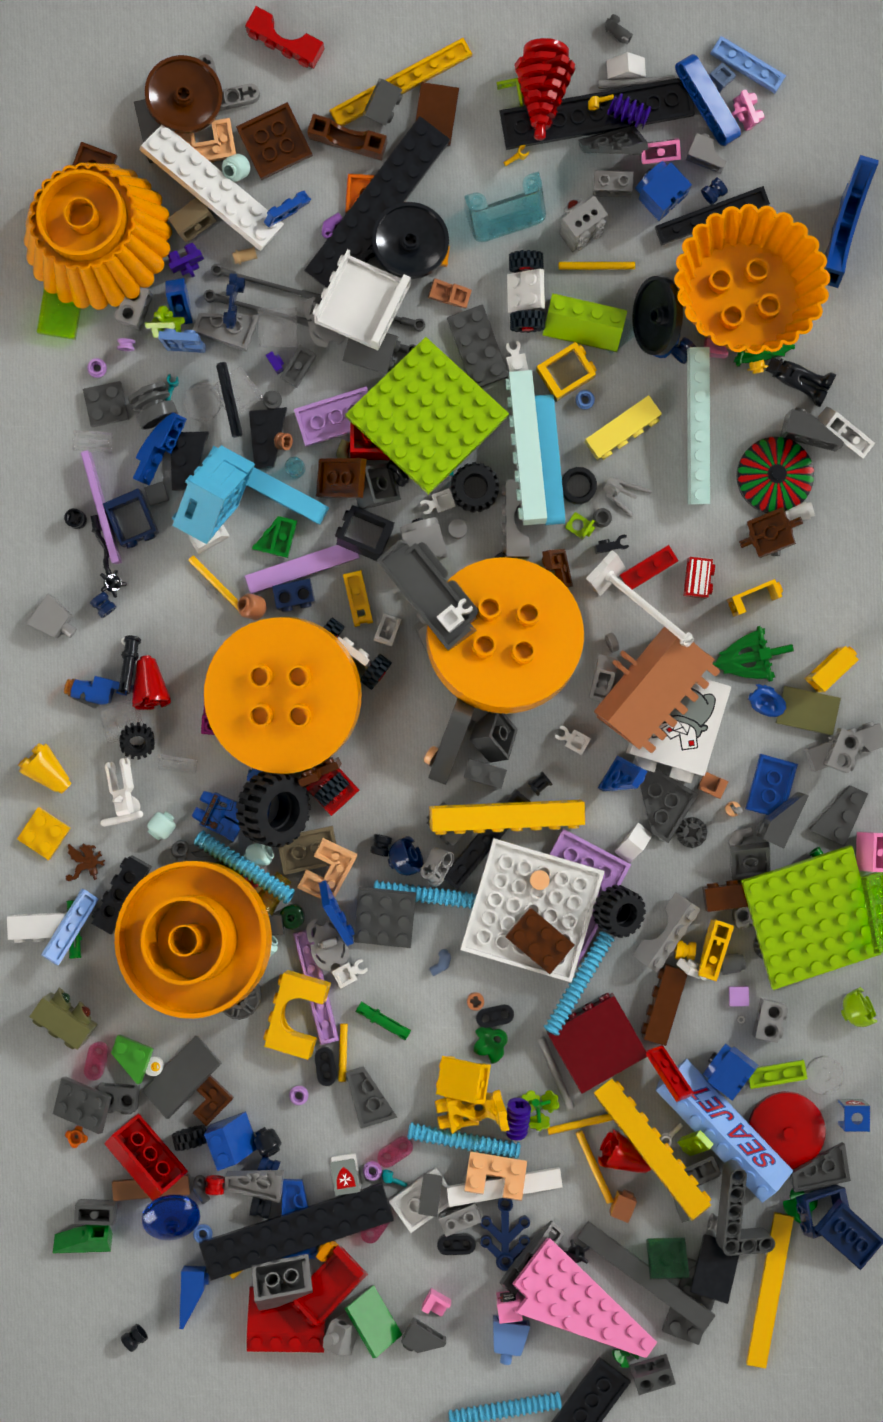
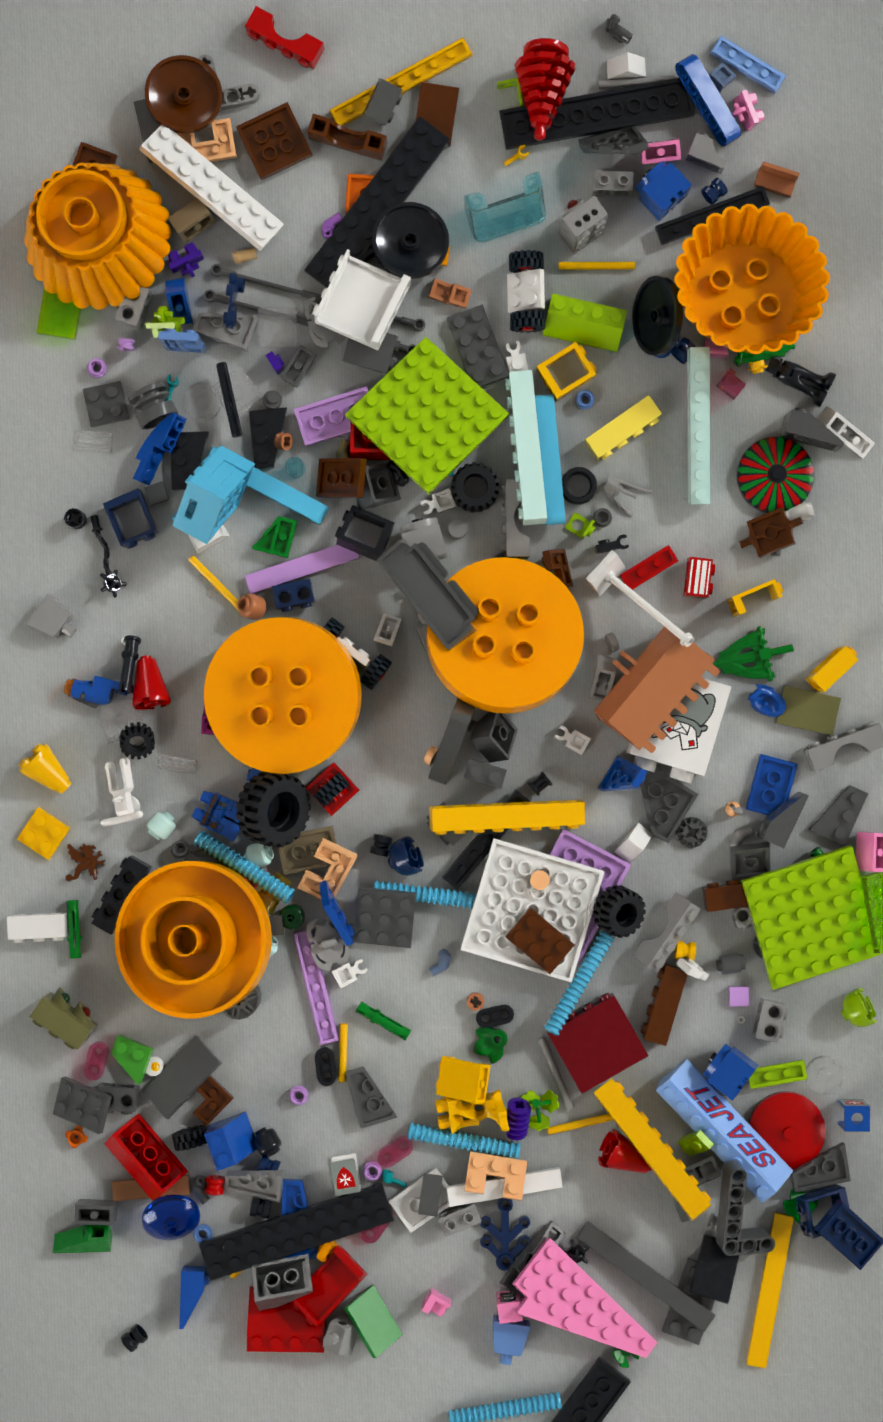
light blue tile [41,889,99,965] -> none
lavender tile [81,450,122,564] -> none
dark blue wheel [90,592,117,618] -> none
light aqua head [222,154,250,182] -> none
yellow arch [263,970,331,1060] -> none
blue hinge [264,190,311,228] -> none
reddish brown plate [298,757,342,787] -> none
yellow plate [343,570,373,627] -> none
dark grey slope [401,1317,446,1353] -> none
light grey piece [420,847,454,887] -> none
white plate [437,598,473,633] -> none
black plate [437,1233,476,1255] -> none
yellow bar [575,1130,614,1204] -> none
yellow hand [588,94,614,110] -> none
dark purple piece [607,93,651,130] -> none
nougat brick [609,1190,637,1223] -> none
dark grey brick [630,1354,676,1395] -> none
red tile [645,1045,694,1102] -> none
clear green plate [646,1238,689,1280] -> none
white hand [660,1123,683,1146] -> none
nougat panel [697,772,729,799] -> none
yellow slope [698,919,734,982] -> none
light grey brick [823,728,864,773] -> none
blue arch [824,155,879,288] -> none
none -> clear pink panel [716,367,745,400]
none -> nougat panel [754,162,800,198]

